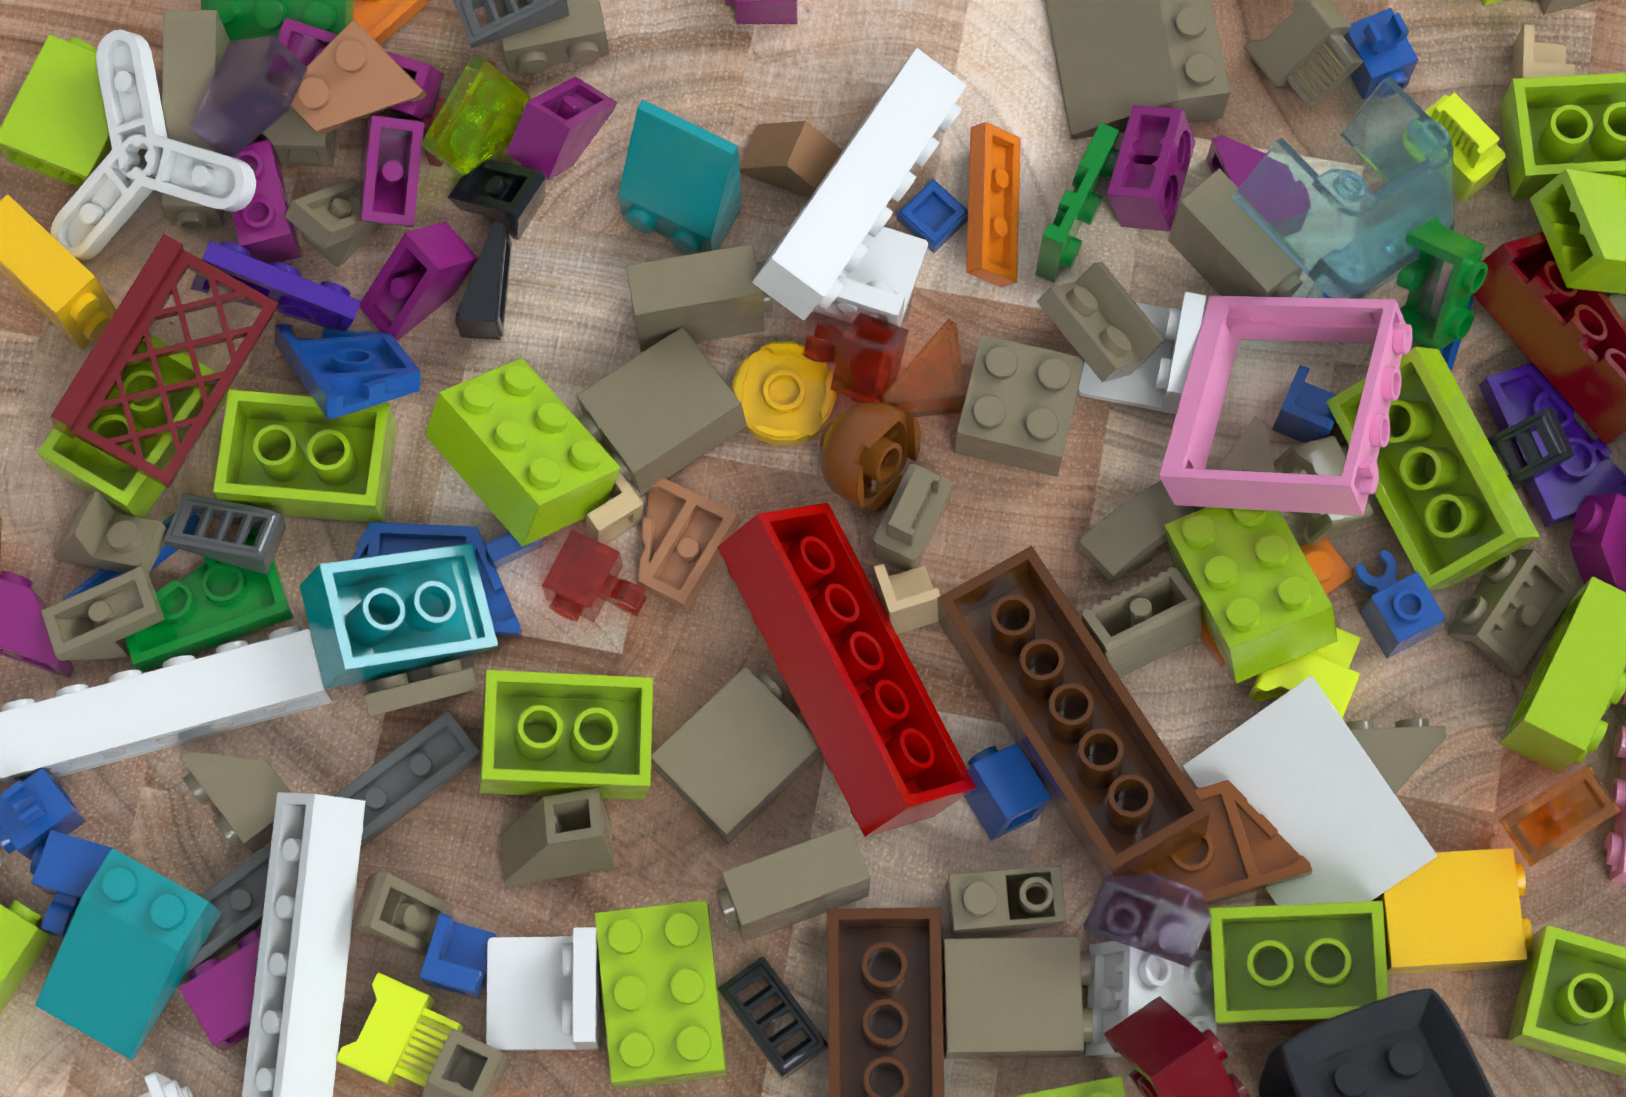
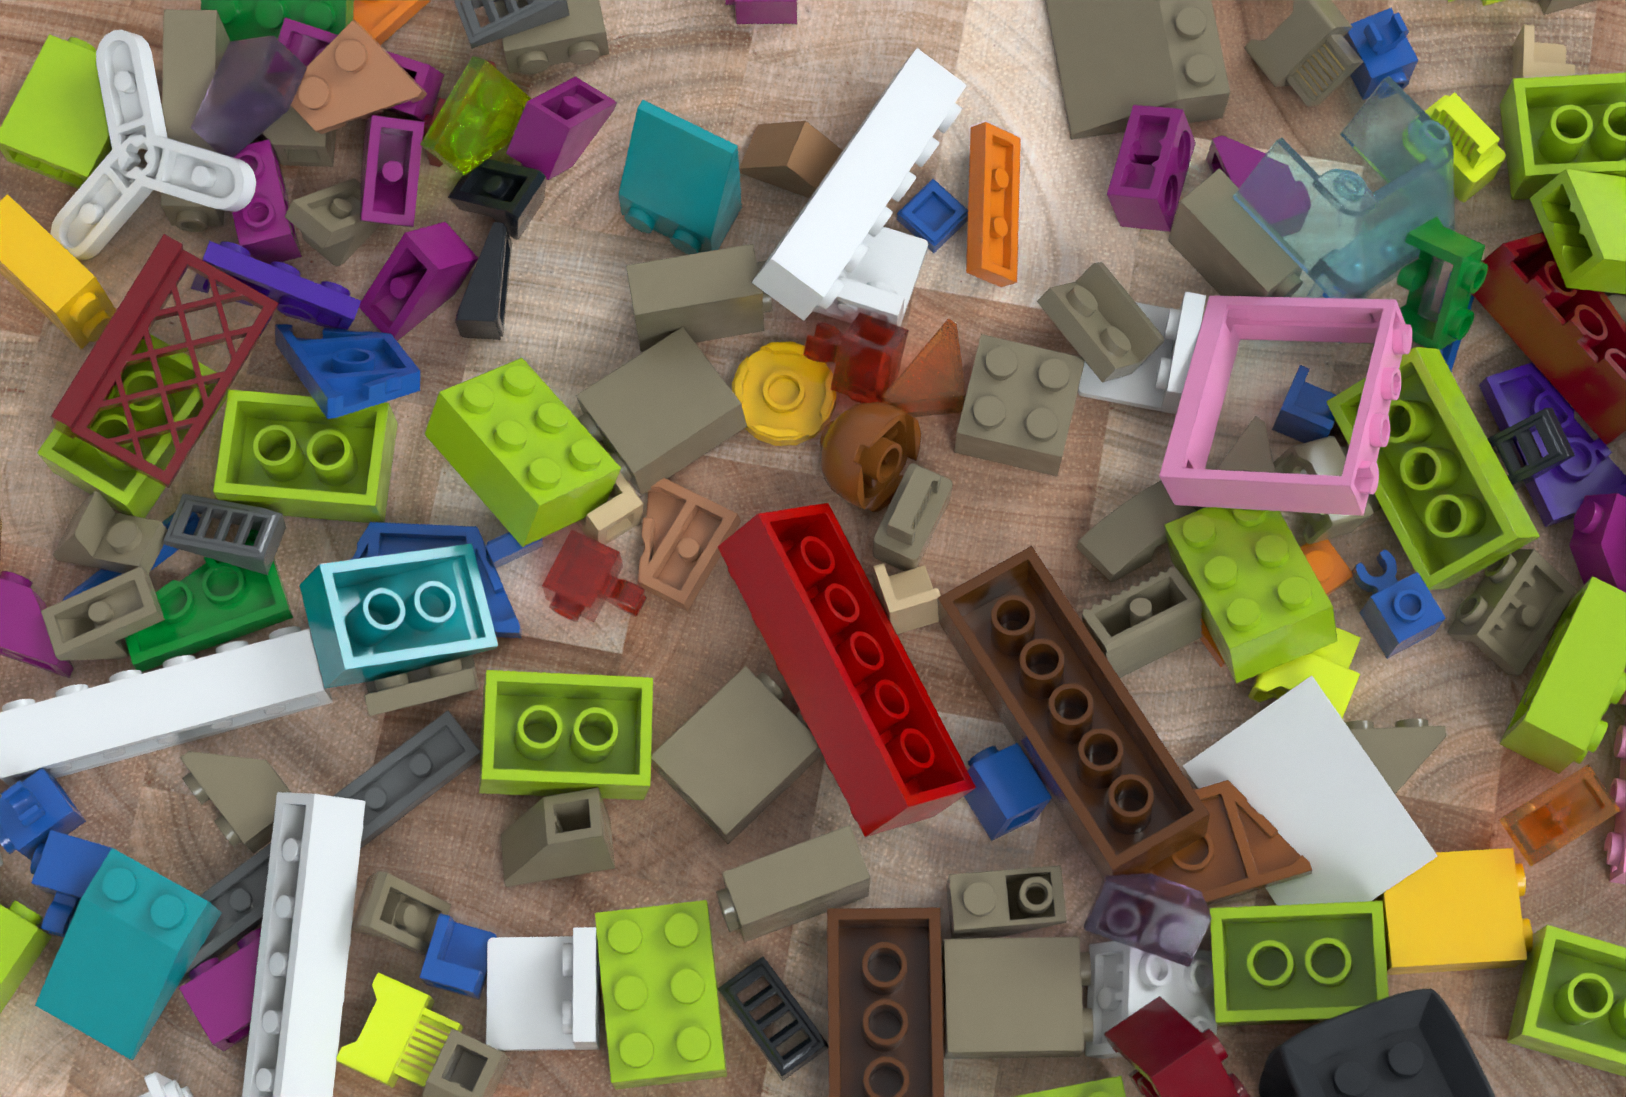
green wing [1035,122,1120,283] -> none

